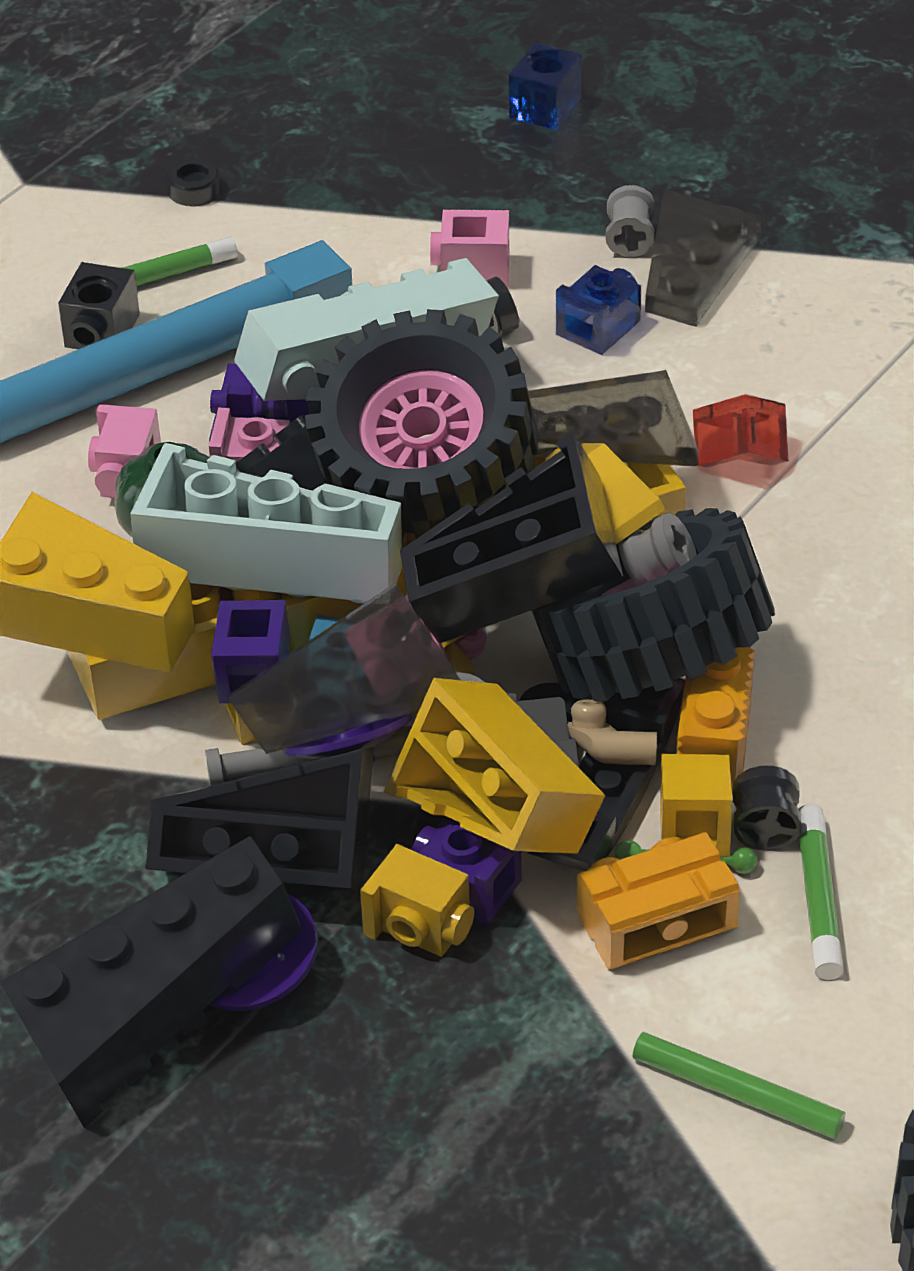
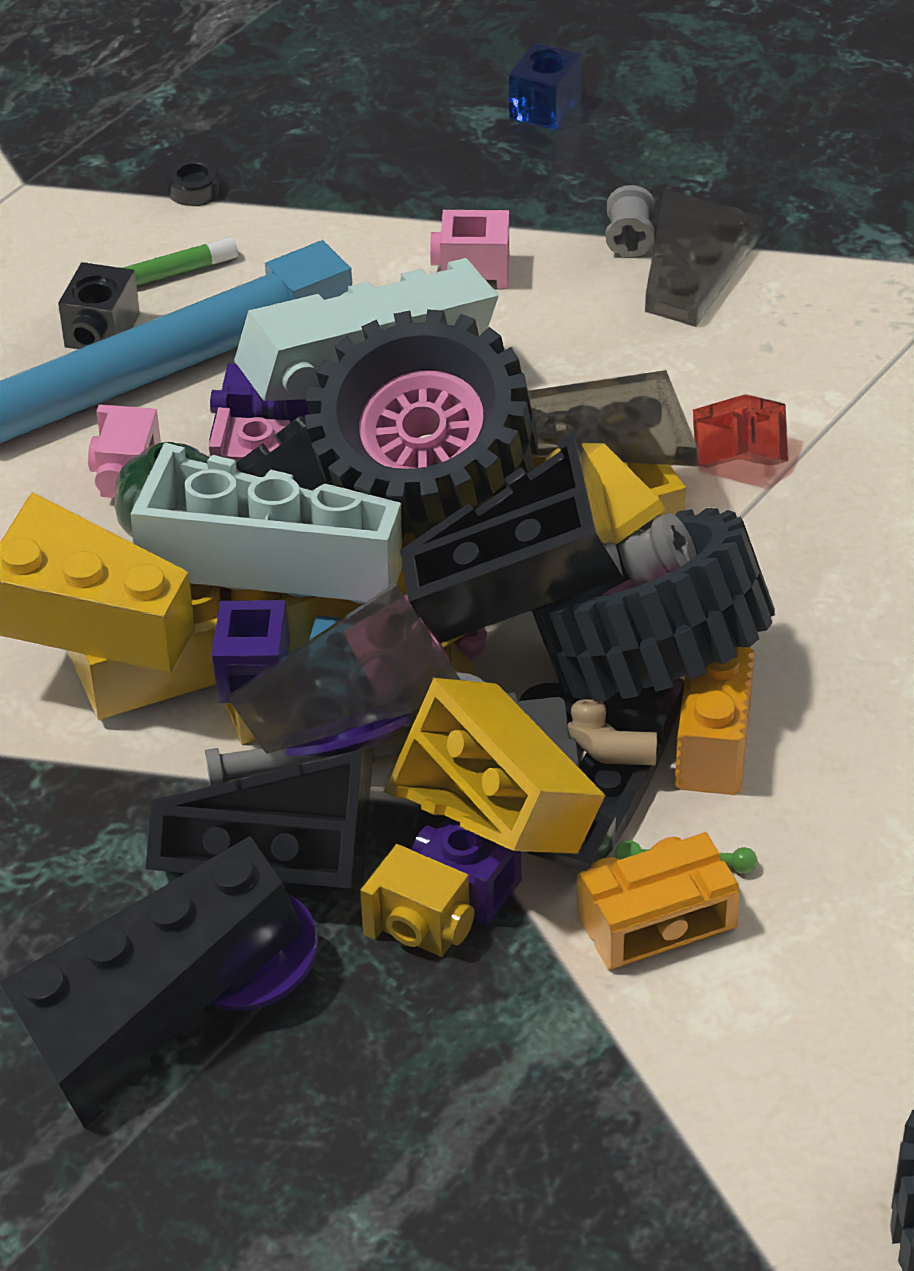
black tile [486,276,519,336] -> none
clear blue brick [556,265,642,355] -> none
bright green bar [632,1032,846,1139] -> none
yellow brick [660,754,732,857] -> none
black wheel [732,765,802,851] -> none
bright green bar [798,804,843,980] -> none

